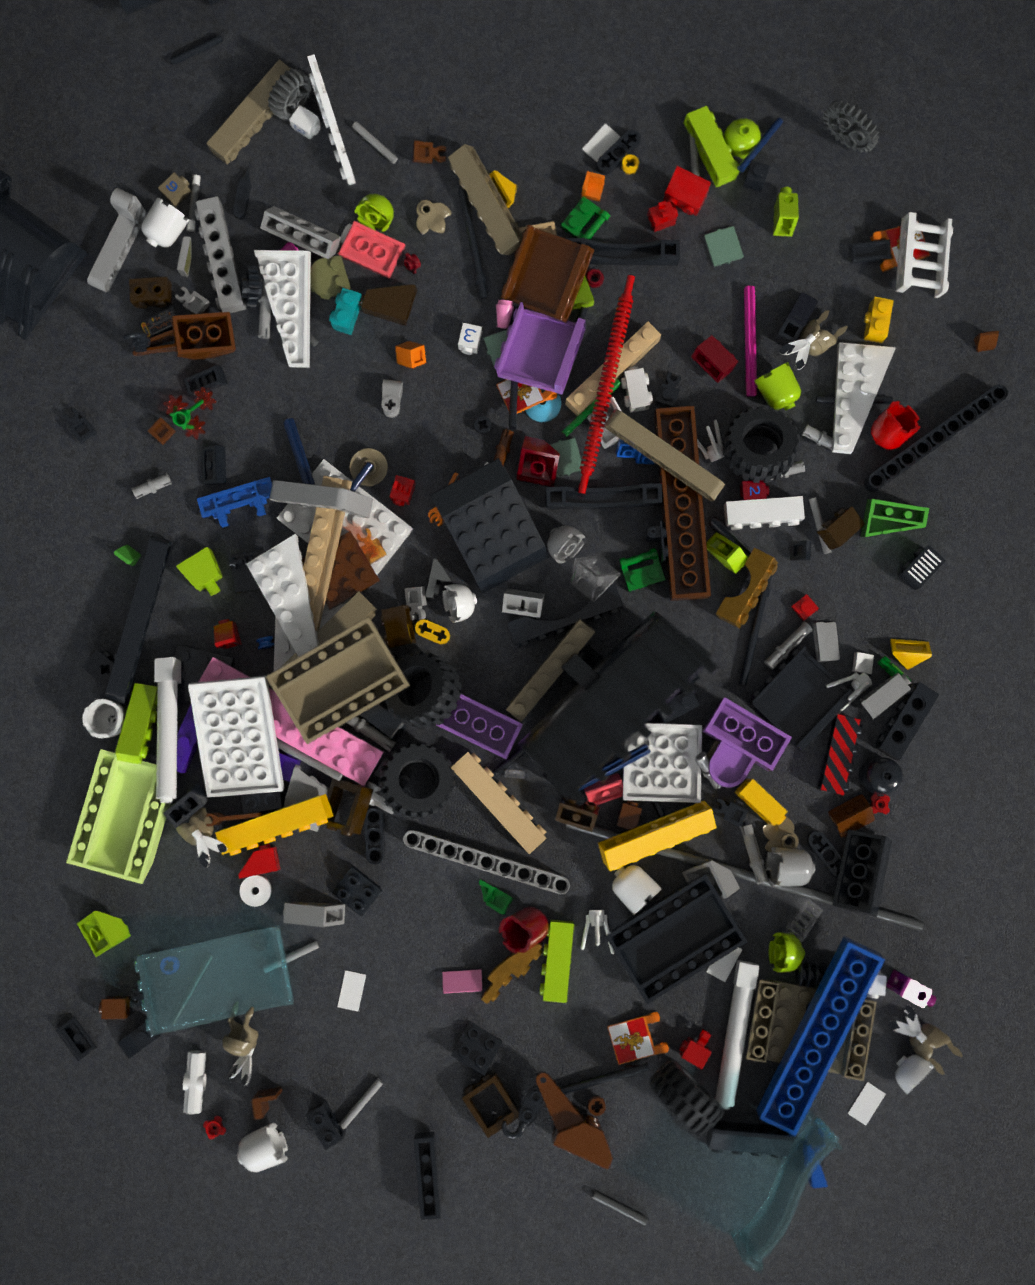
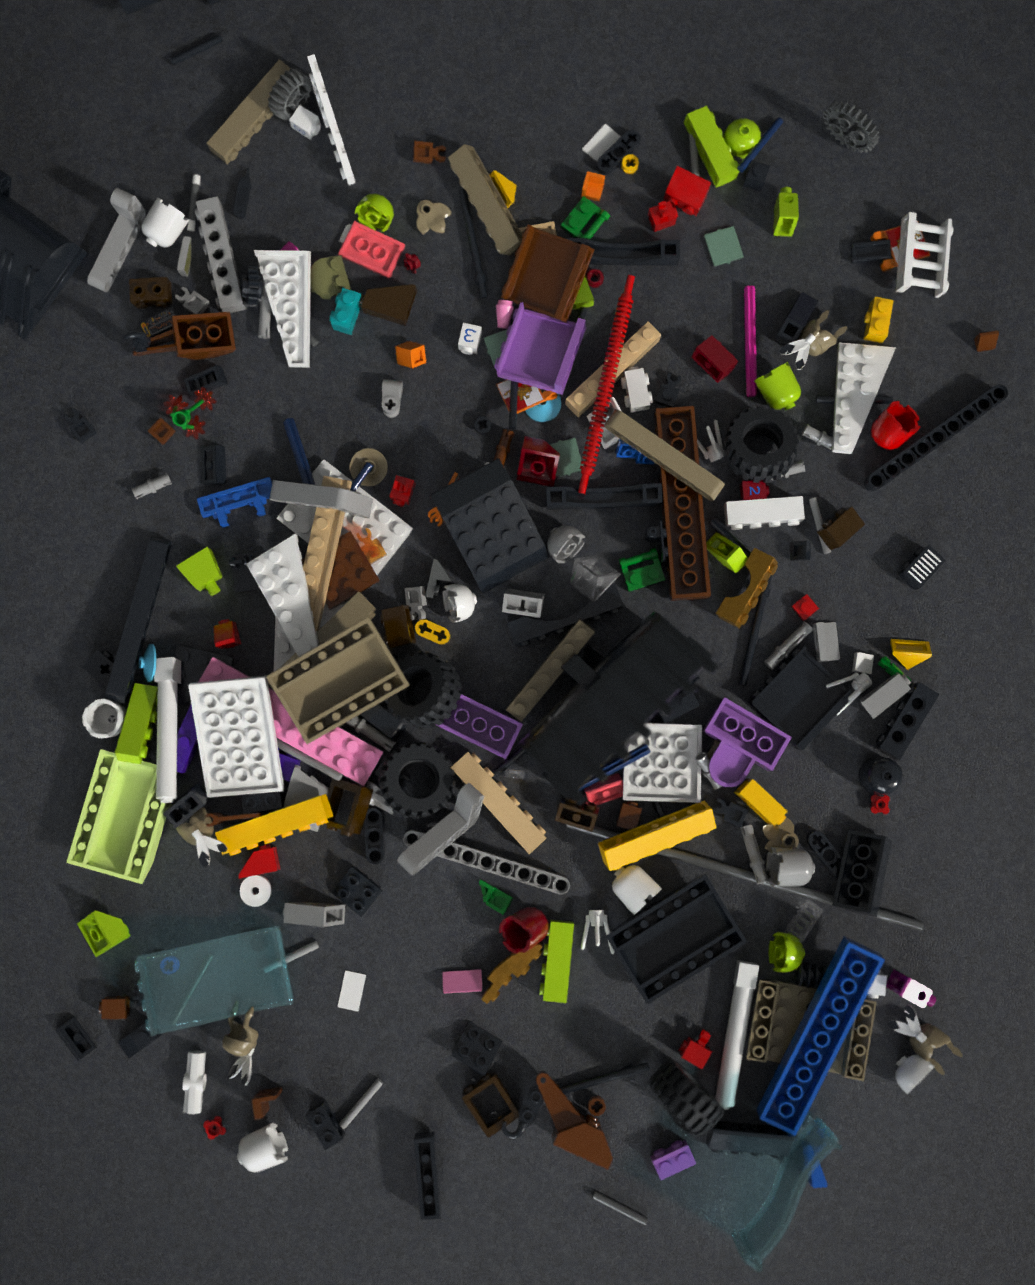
bright green slope [114,545,141,566] -> none
dark tan brick [158,173,191,207] -> none
blue bush [256,636,275,650] -> none
light grey brick [260,206,341,259] -> none
light grey bar [352,121,398,164] -> none
green bar [562,379,622,437] -> none
flag [607,1012,669,1065] -> none
light grey slope [682,860,740,899] -> none
white sticker [706,948,742,982] -> none
brick [817,714,862,795] -> none
reddish brown panel [828,794,875,838] -> none
white sticker [848,1082,886,1125] -> none
bright green wedge [860,499,929,537] -> none
none -> medium azure dish [139,644,156,682]
none -> light grey beam [397,783,484,875]
none -> medium lavender bracket [650,1140,696,1180]

